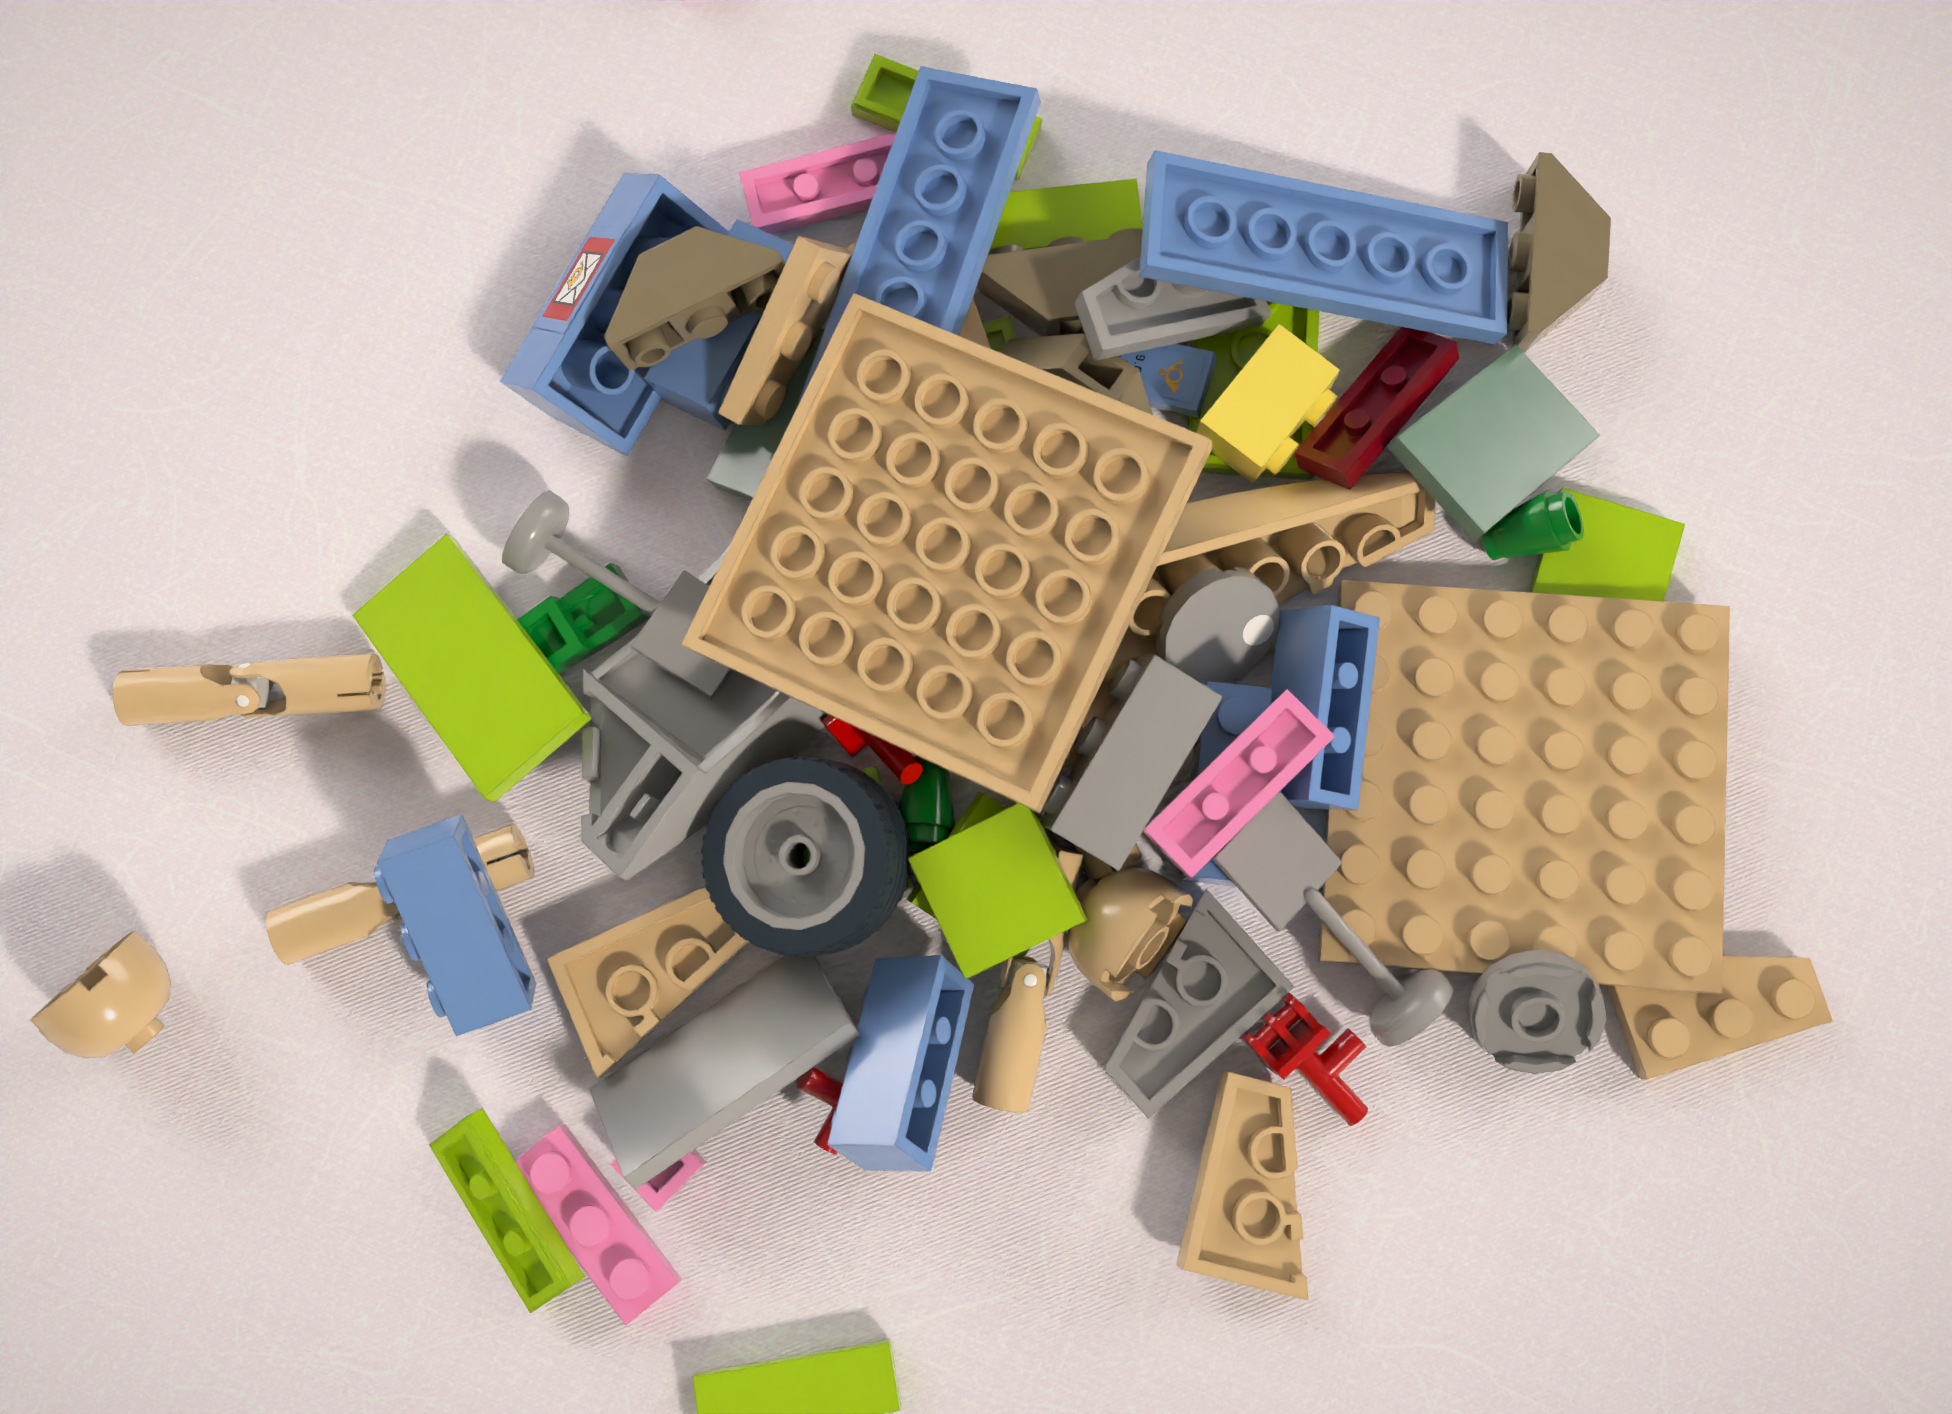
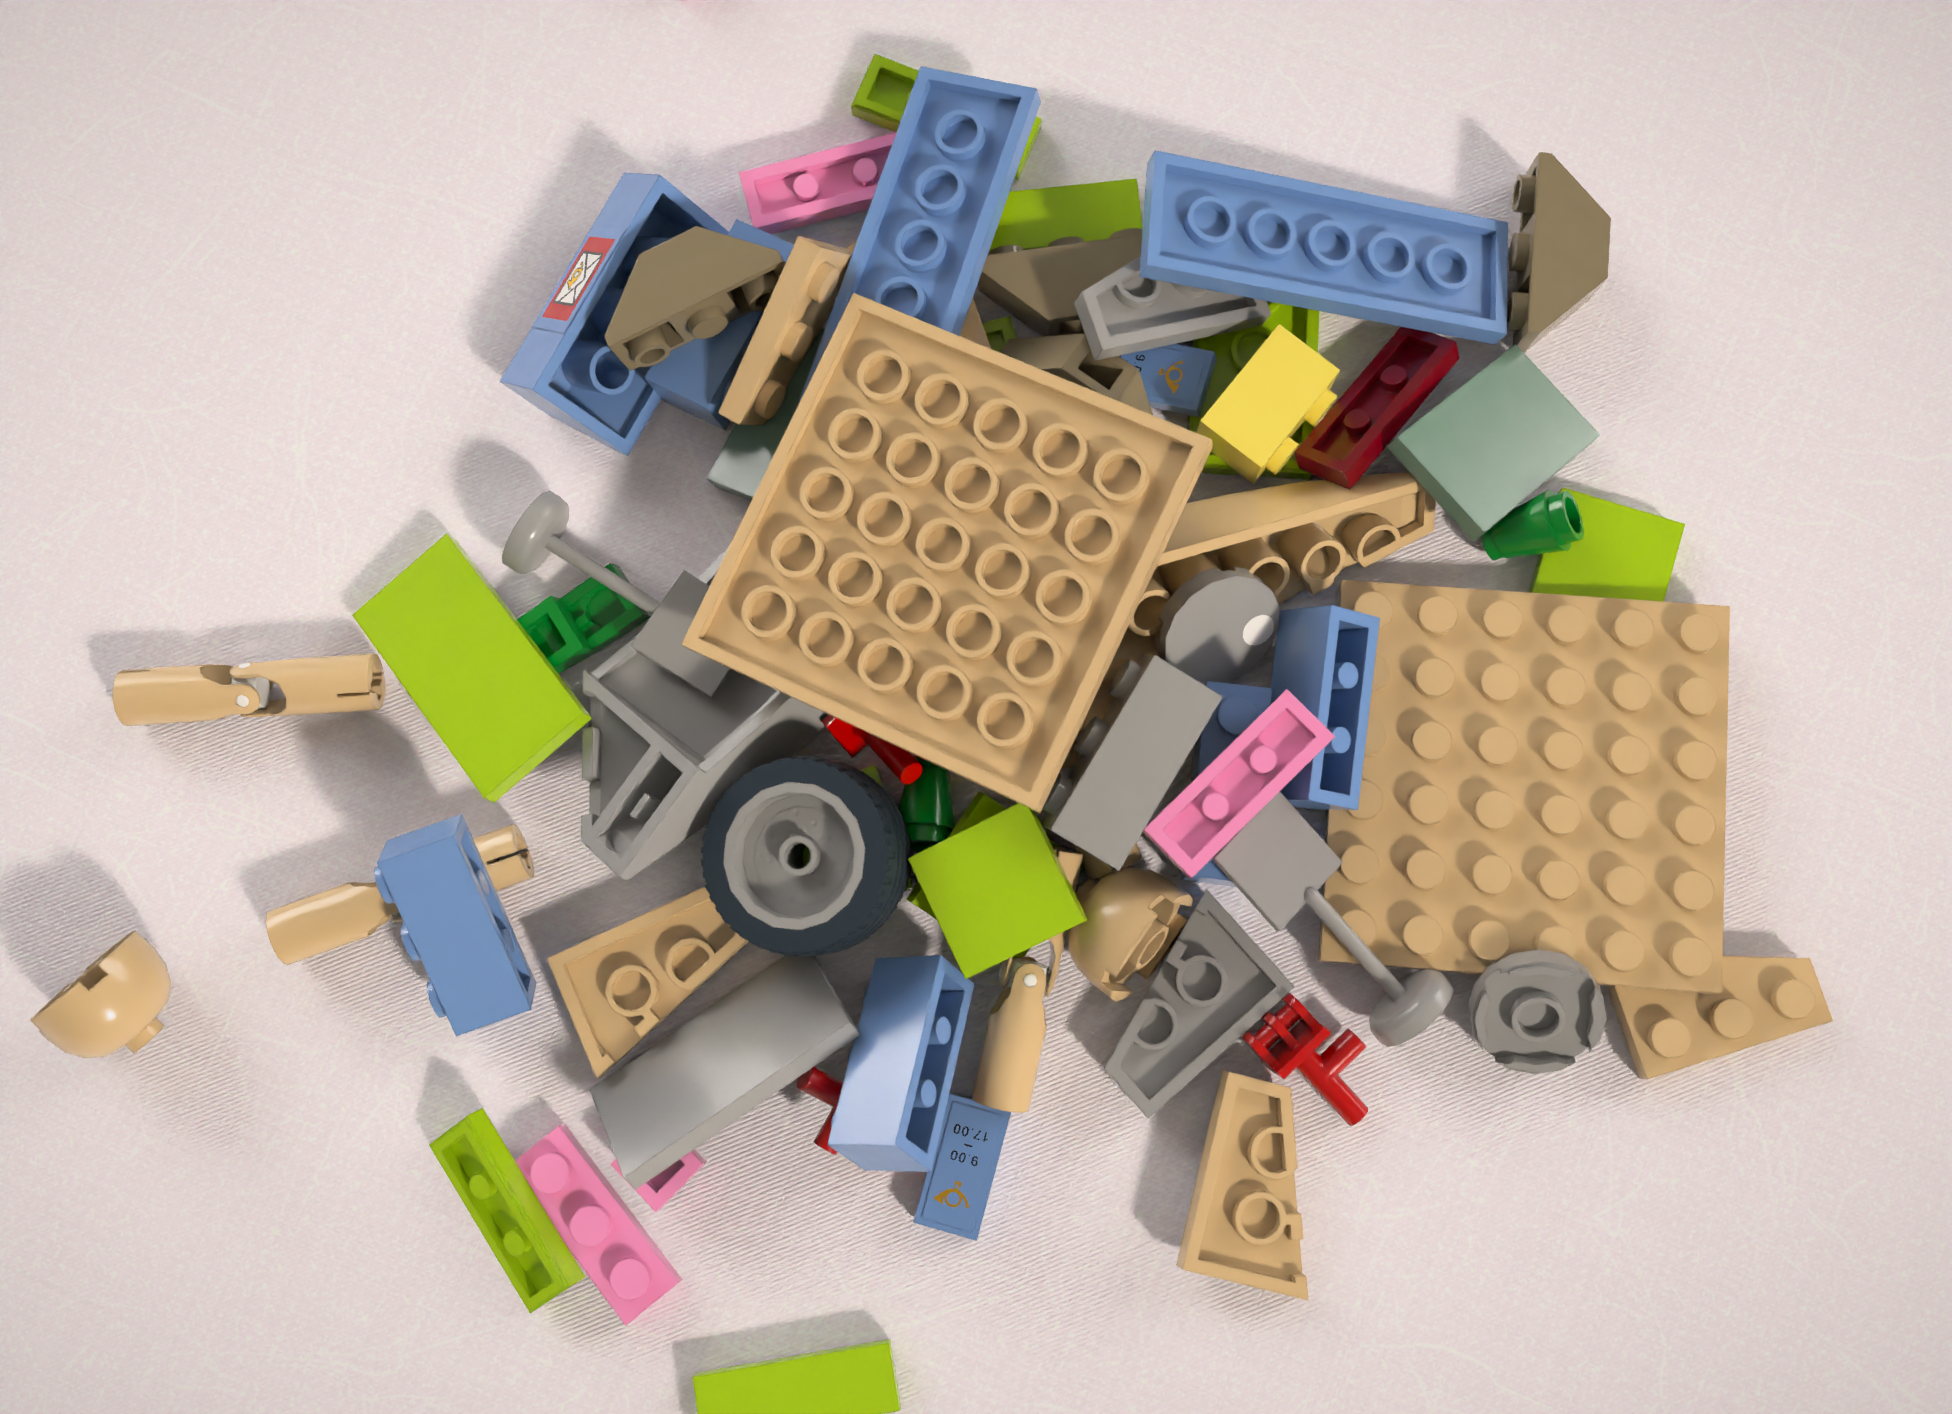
none -> medium blue tile [913,1092,1011,1241]

